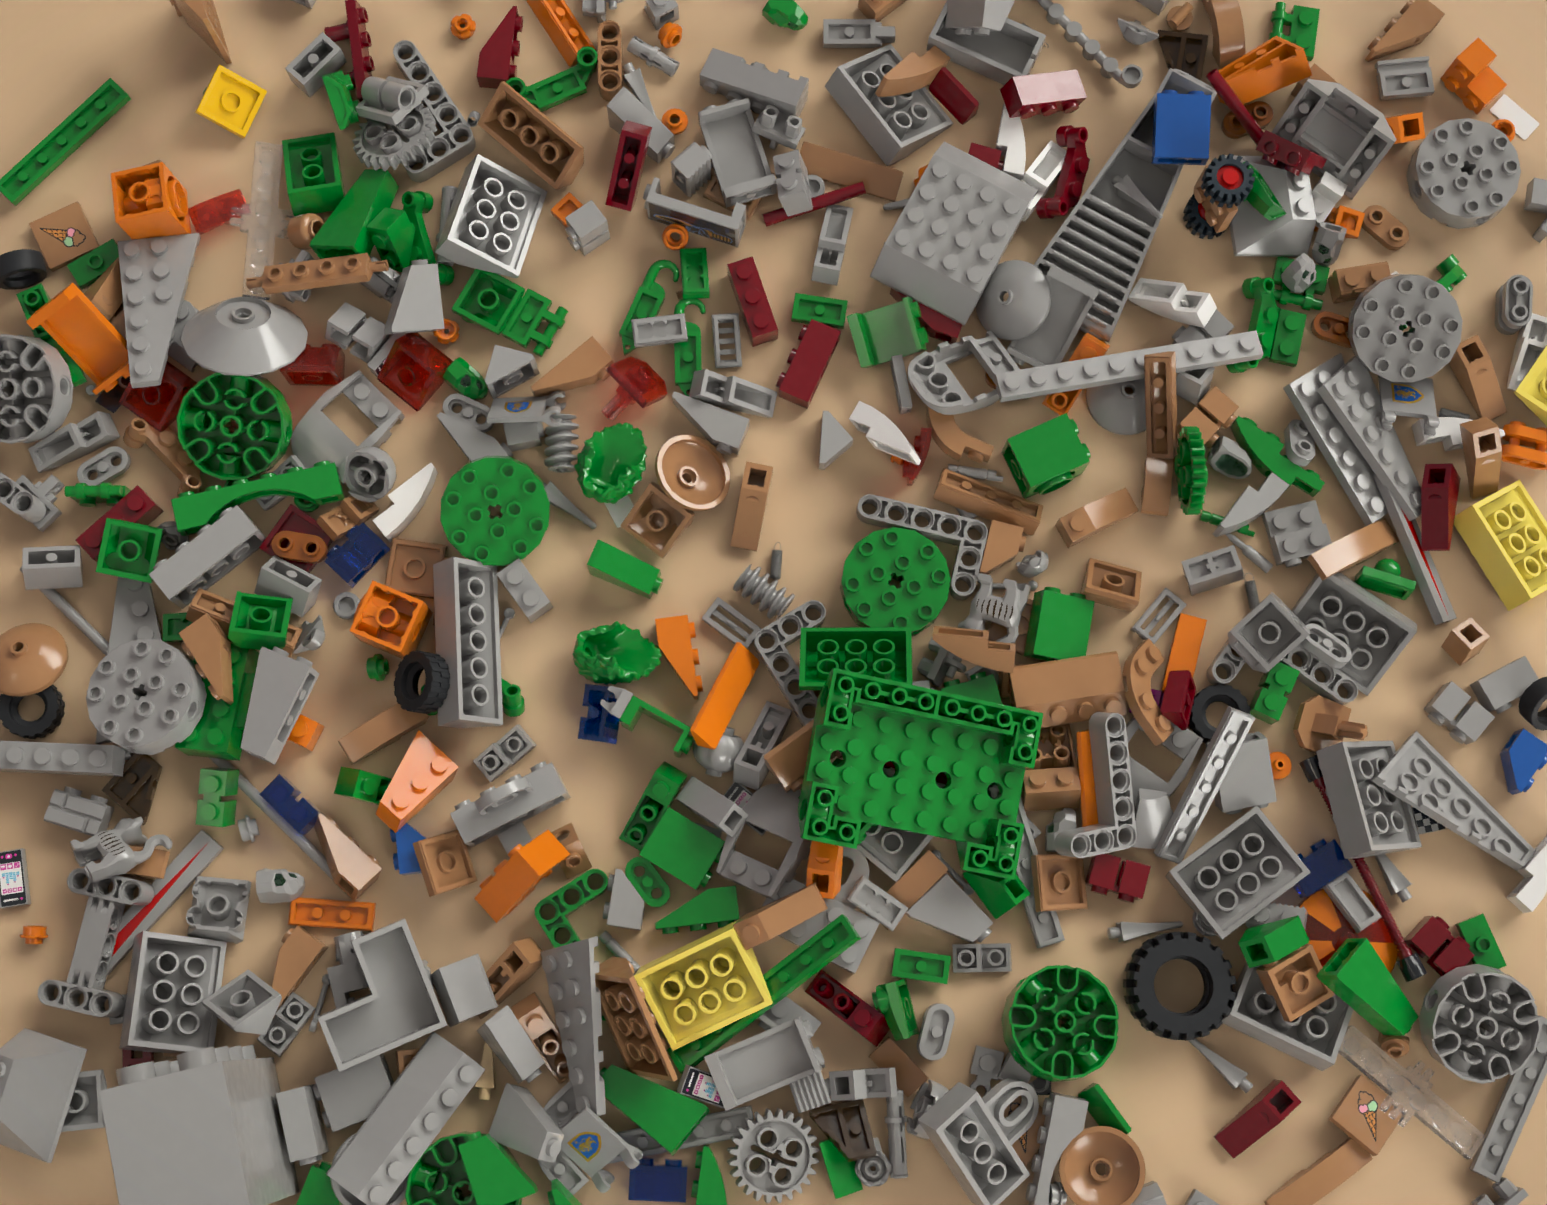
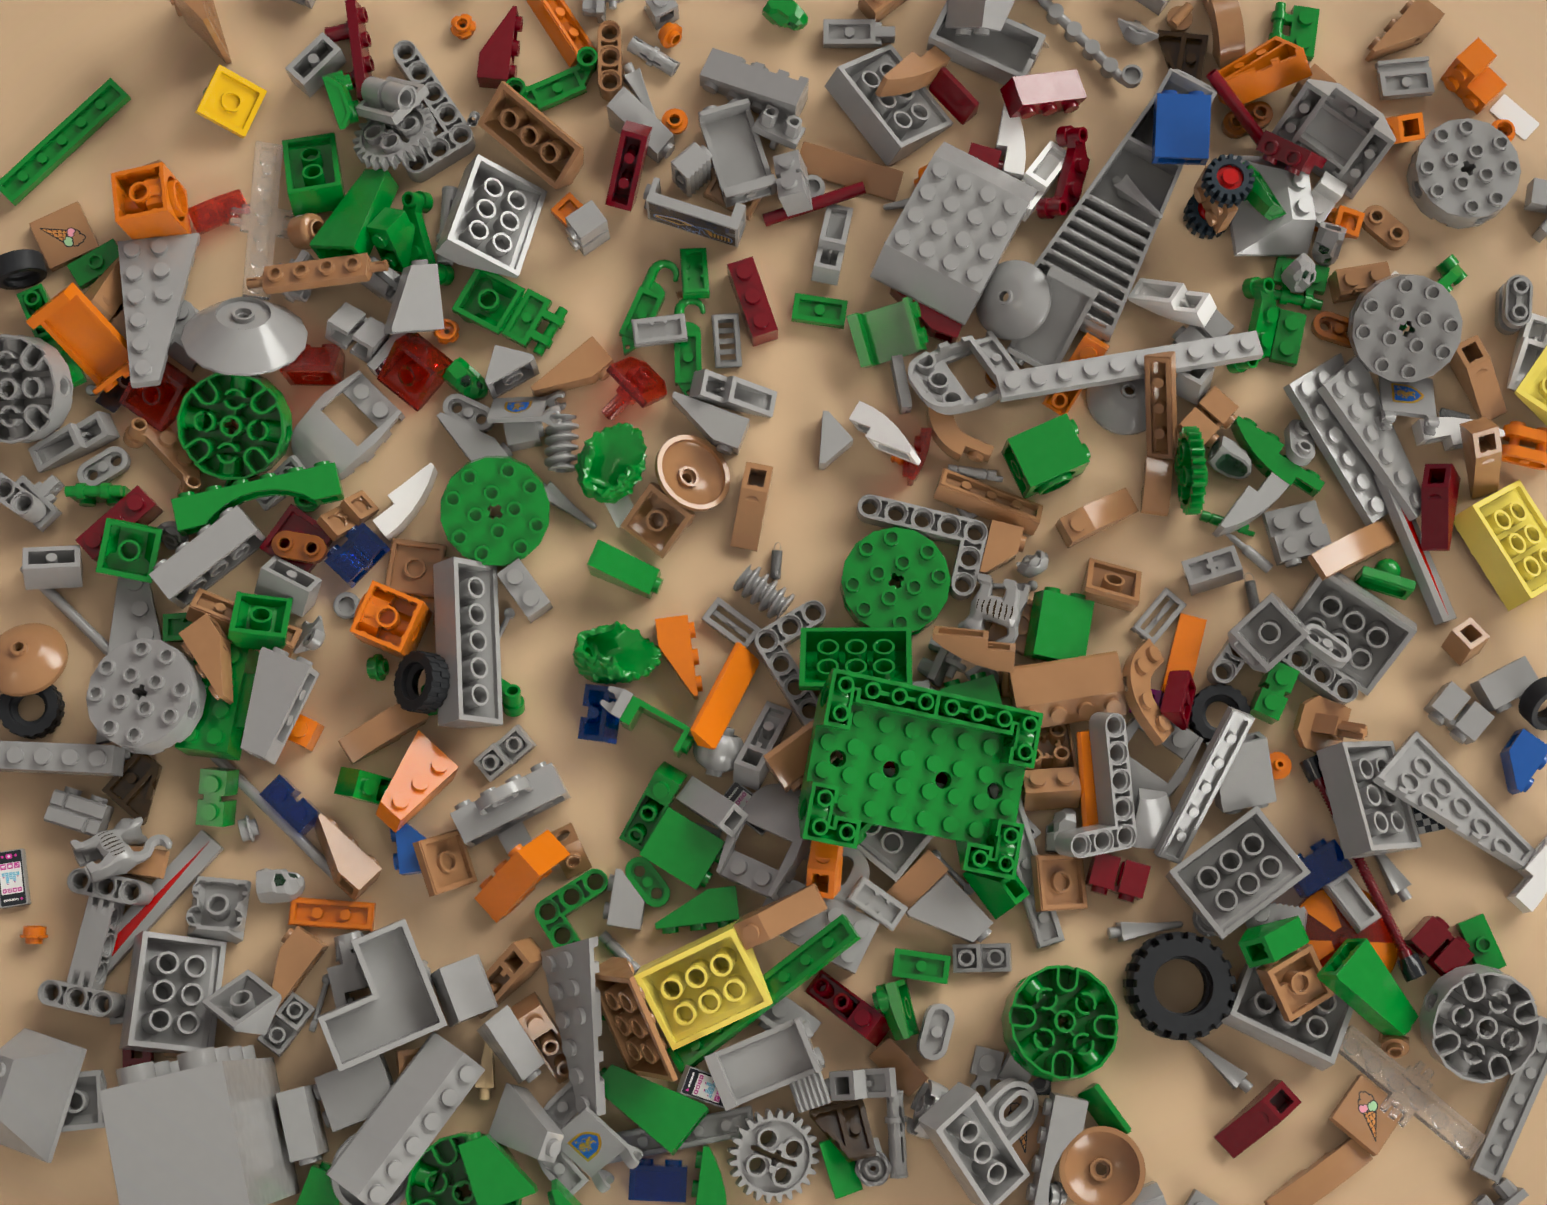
light grey cylinder [340,446,396,502] -> none
orange plate [662,223,689,250] -> none
dark red brick [776,319,841,409] -> none

